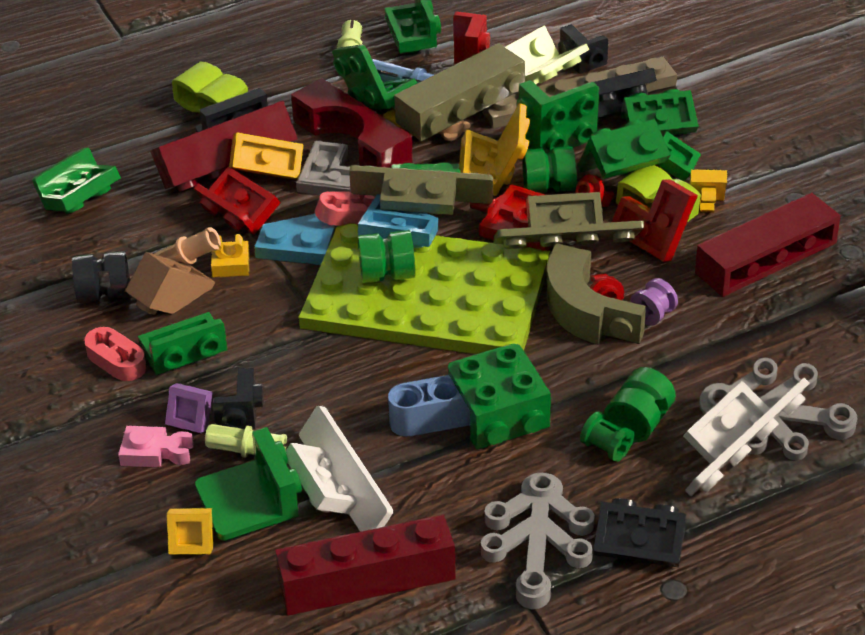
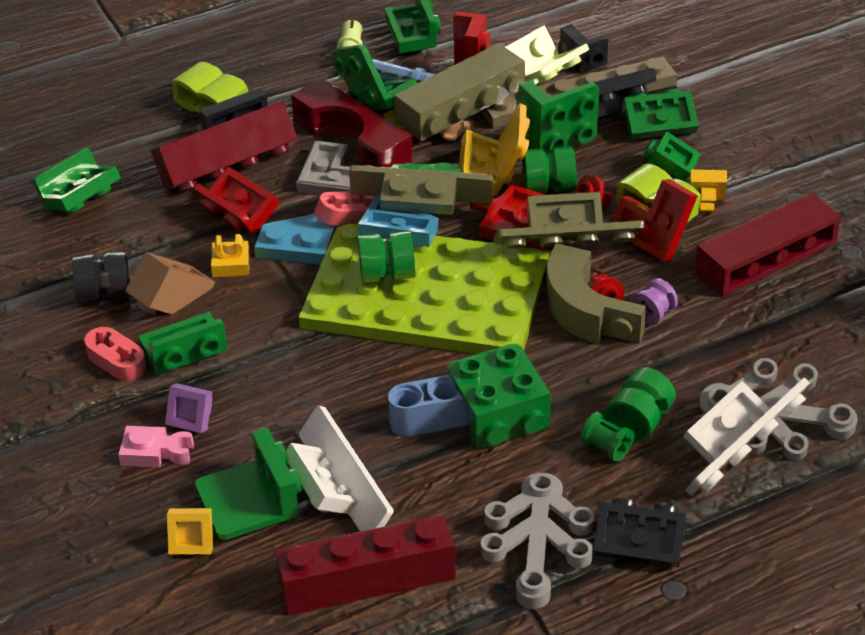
light nougat axle [154,227,221,265] -> none
yellowish green axle [205,424,287,458] -> none
black bracket [212,368,264,429] -> none
yellow plate [229,133,303,180] -> none
green bracket [578,119,671,179] -> none

